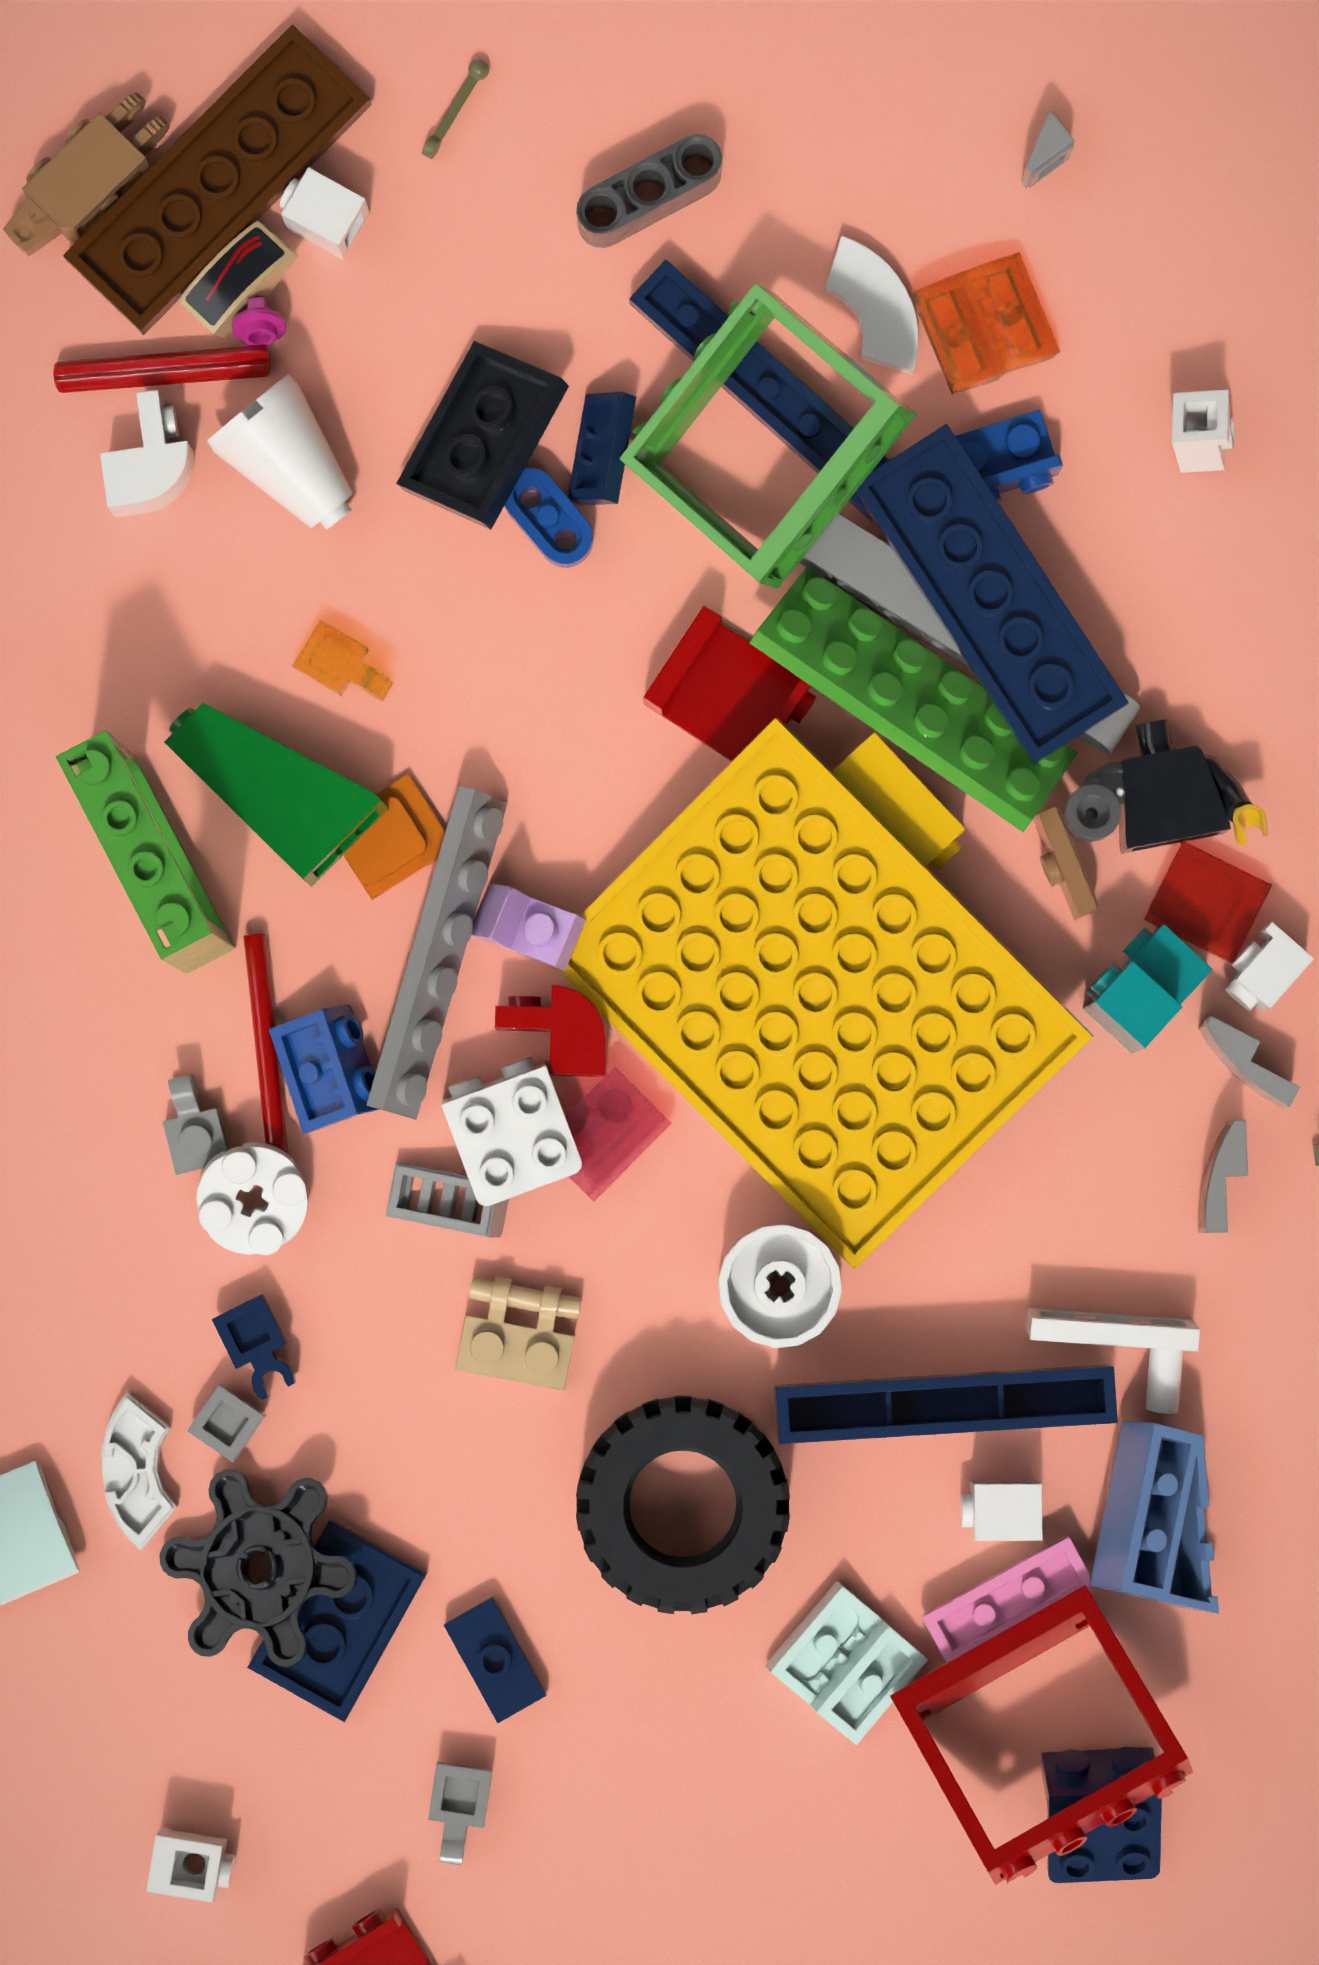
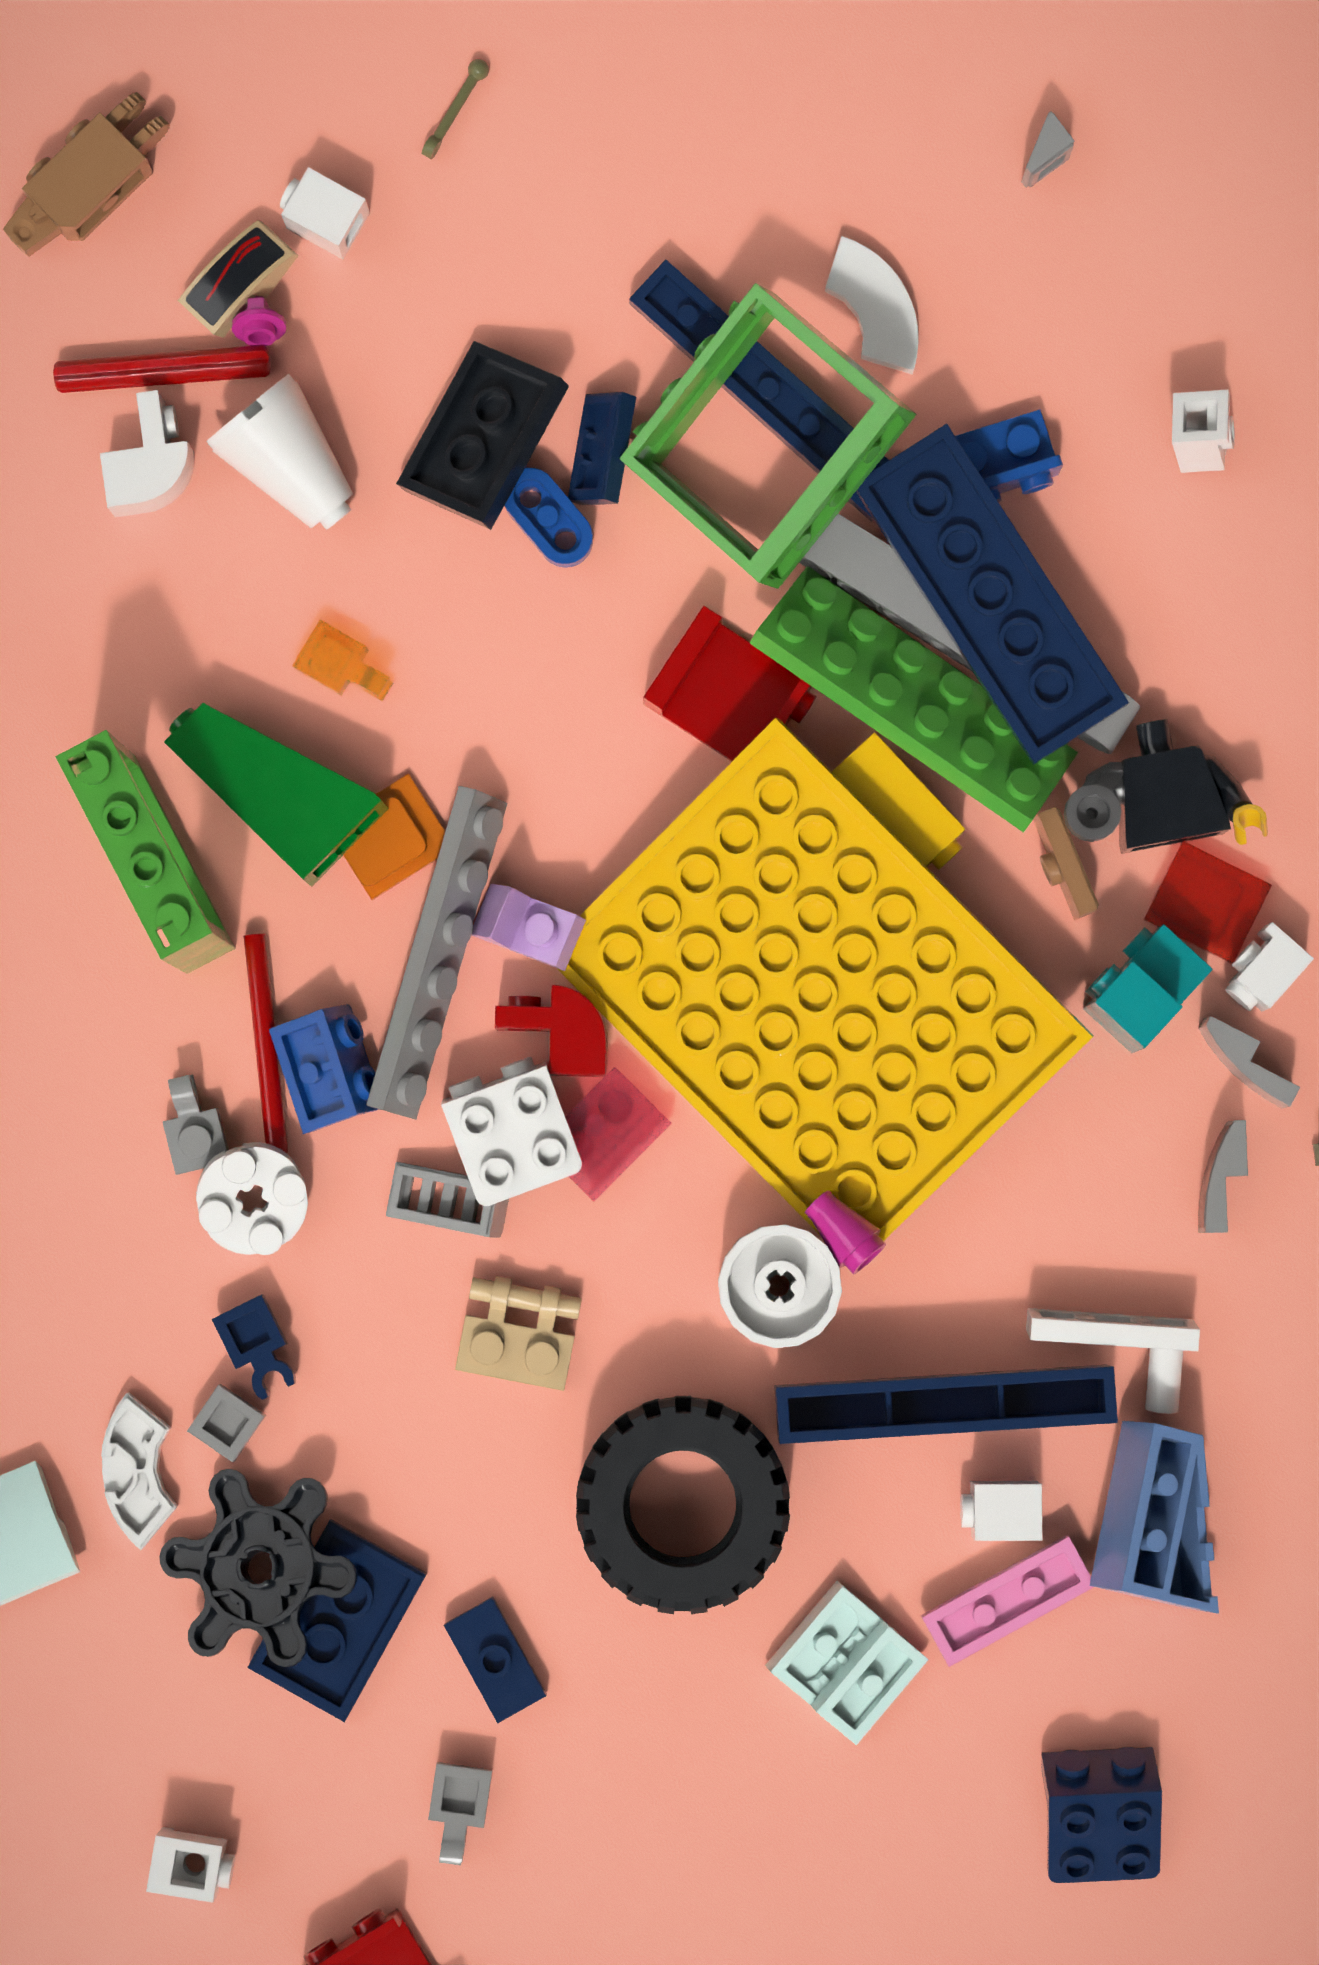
reddish brown plate [63,24,372,336] -> none
flat silver beam [576,134,722,248] -> none
red window [890,1585,1193,1885] -> none
clear orange slope [911,252,1061,395] -> none
none -> dark pink cone [805,1190,886,1275]

